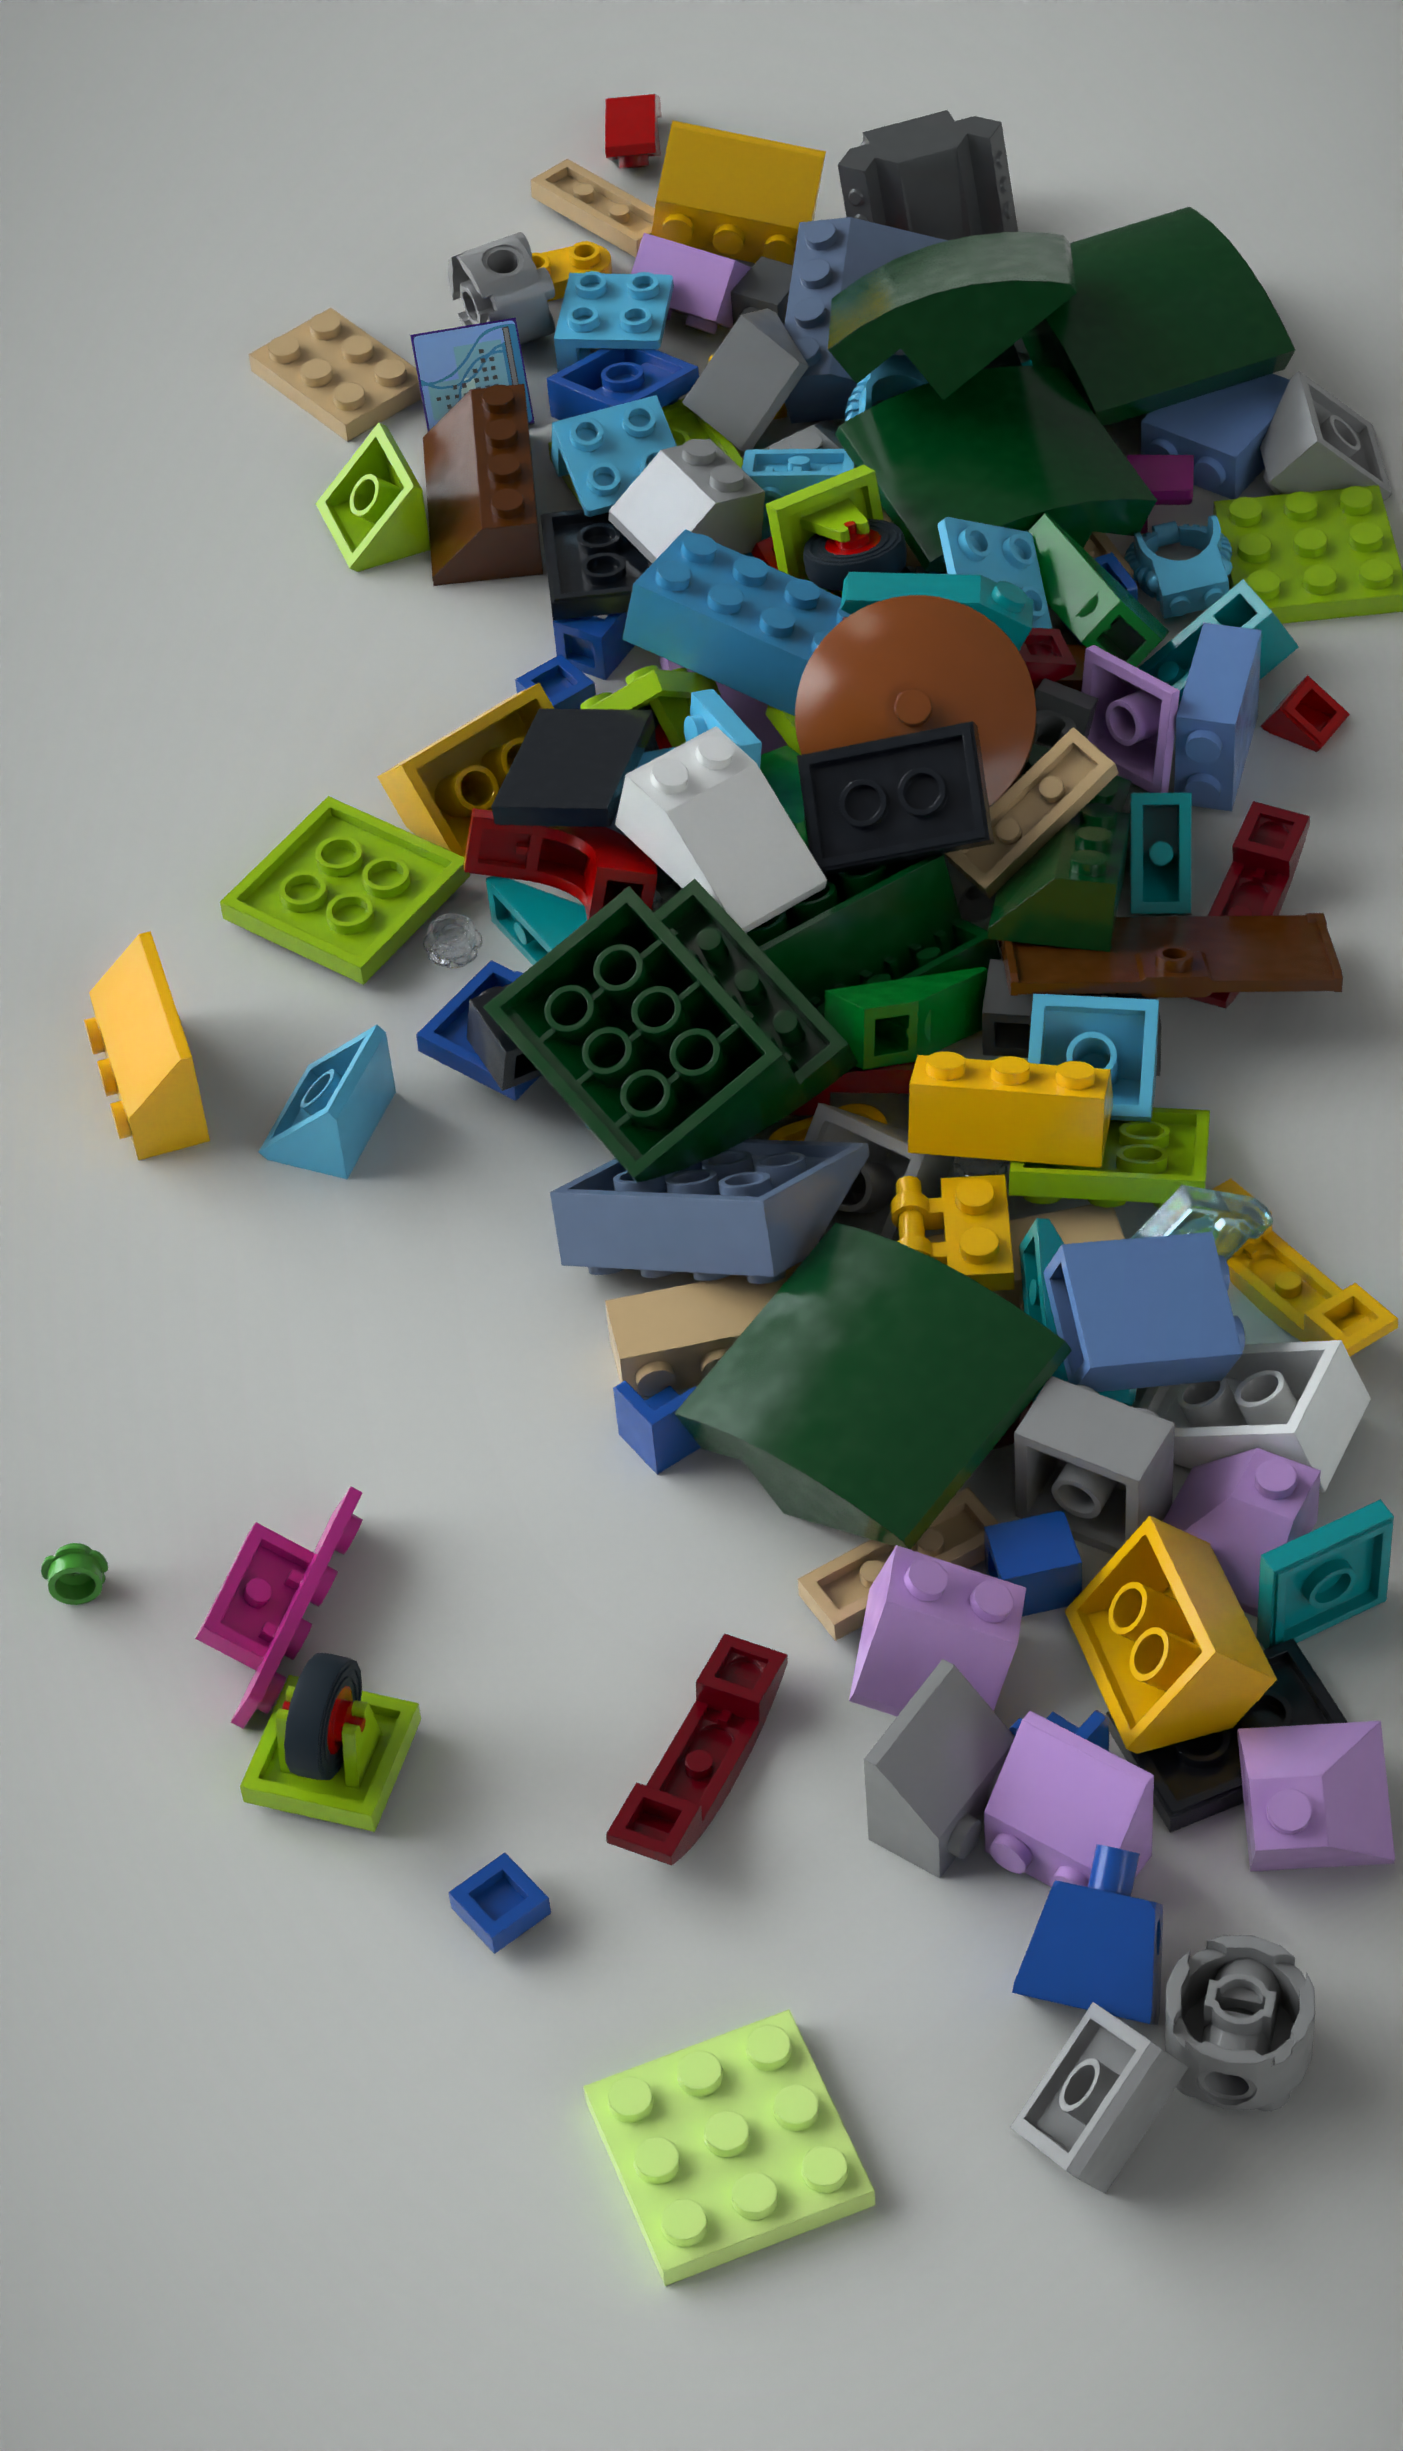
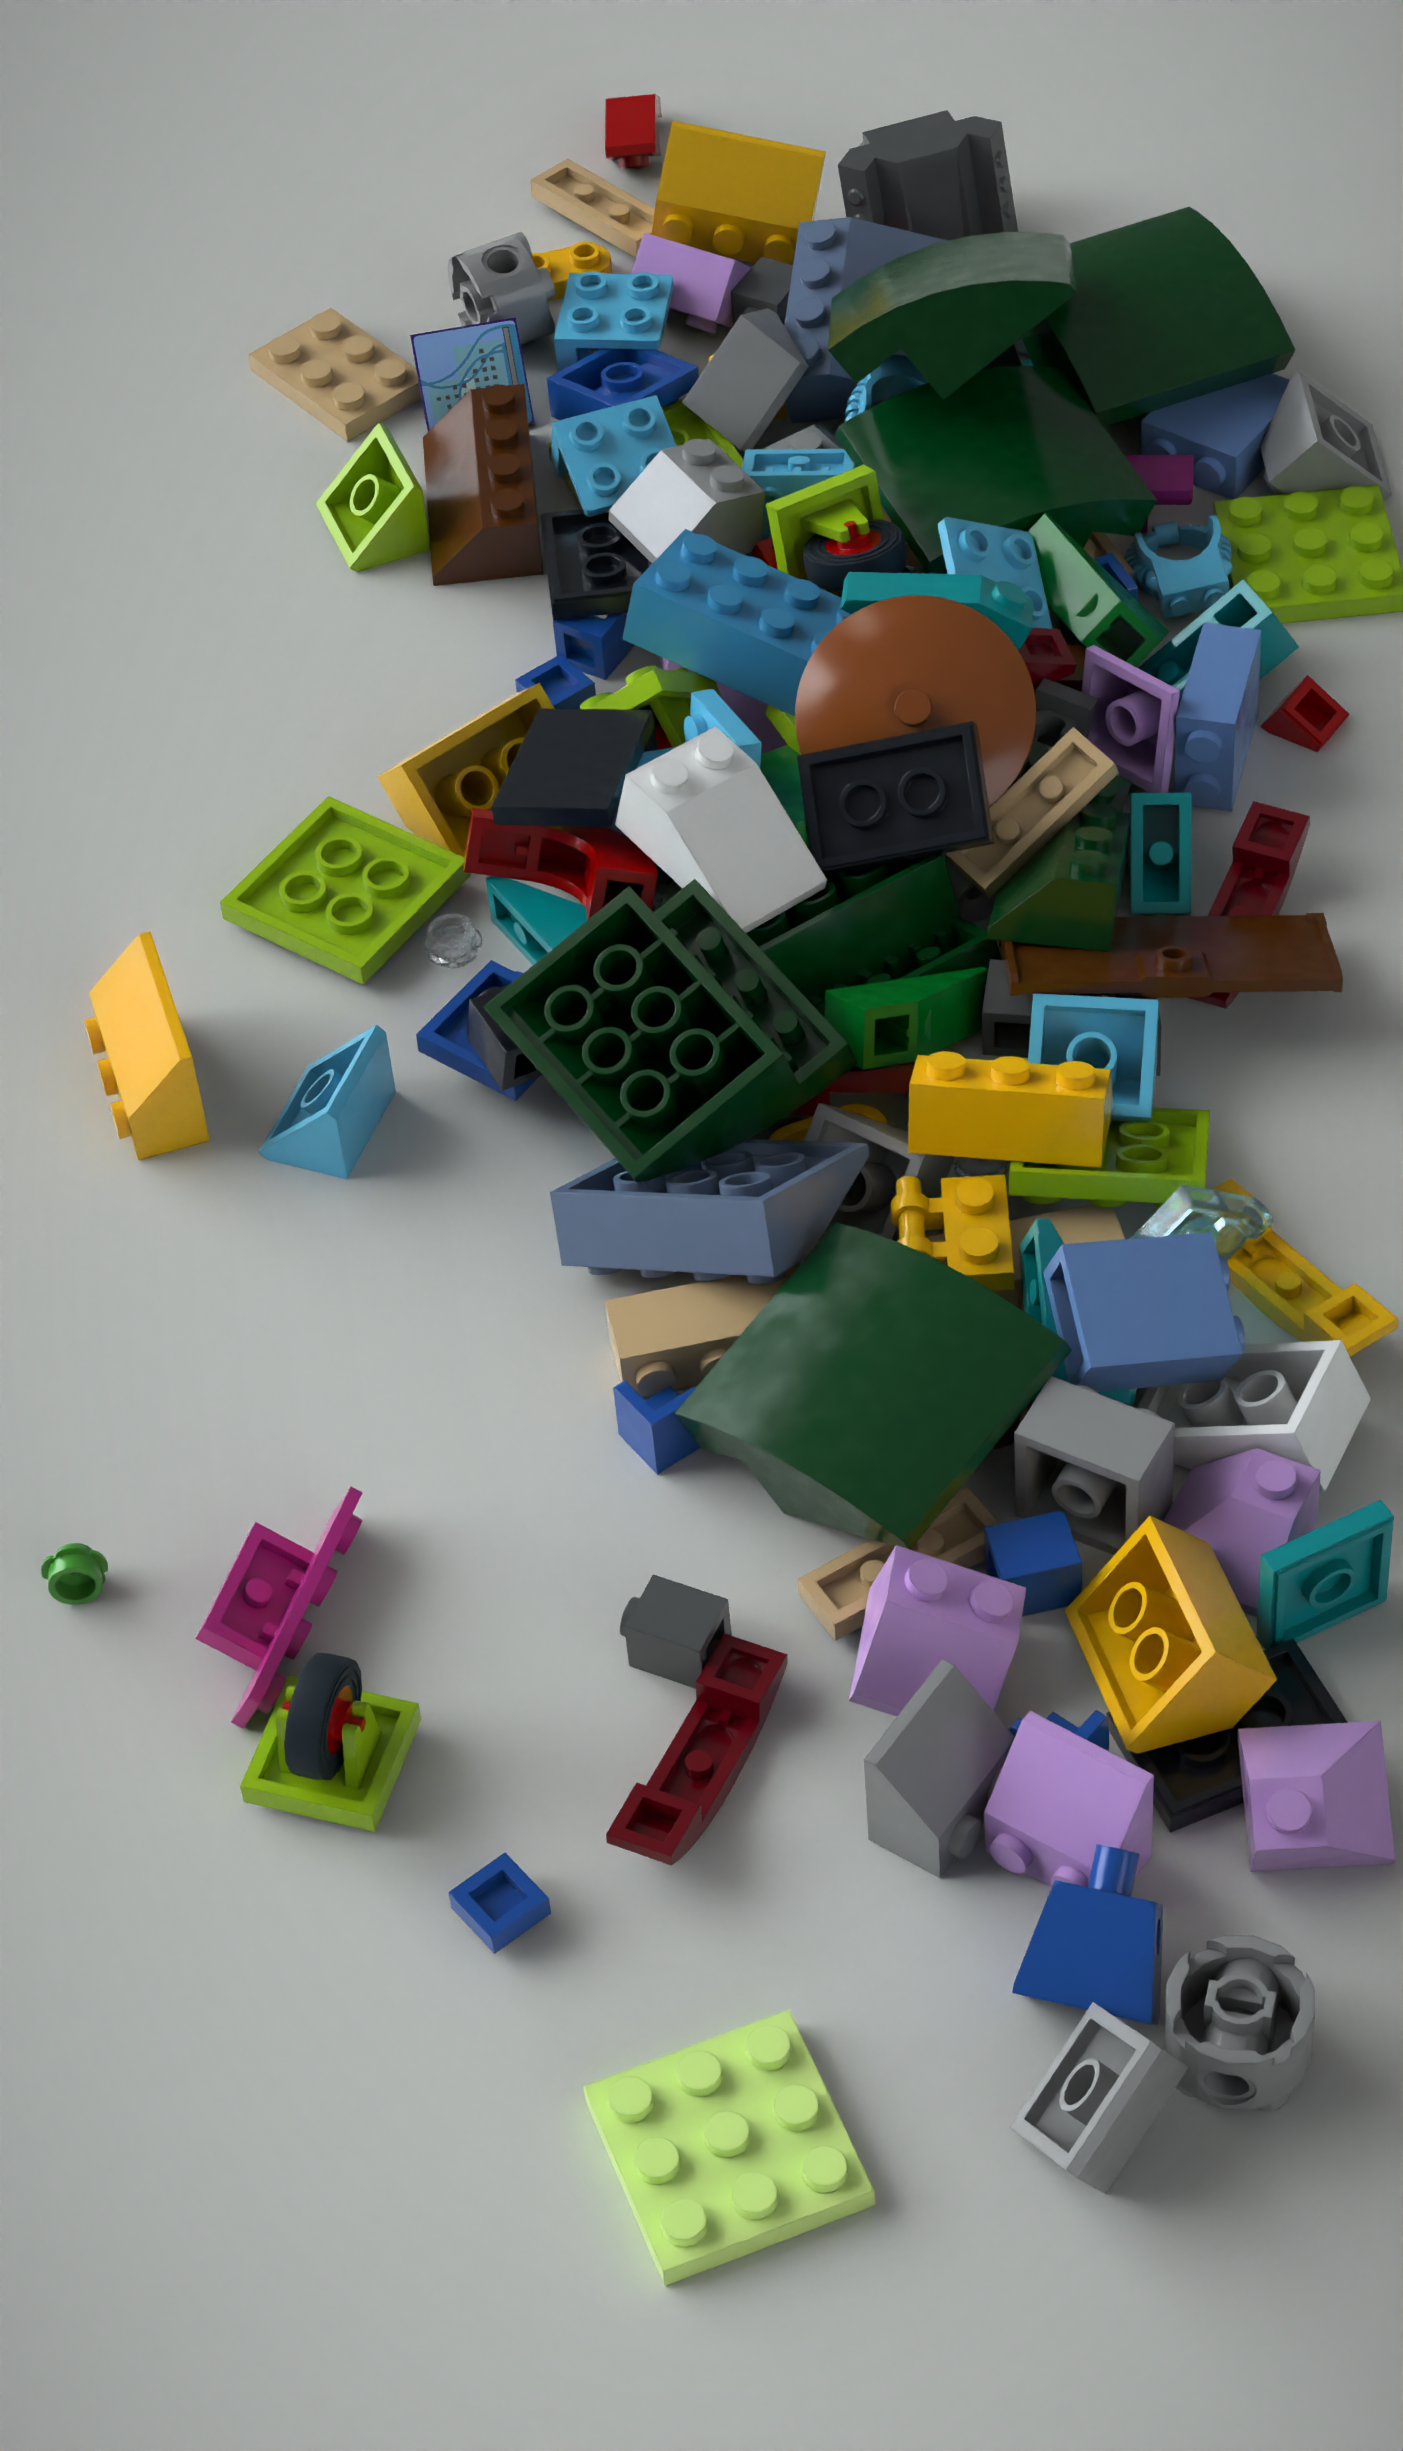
none -> dark grey brick [620,1574,732,1689]

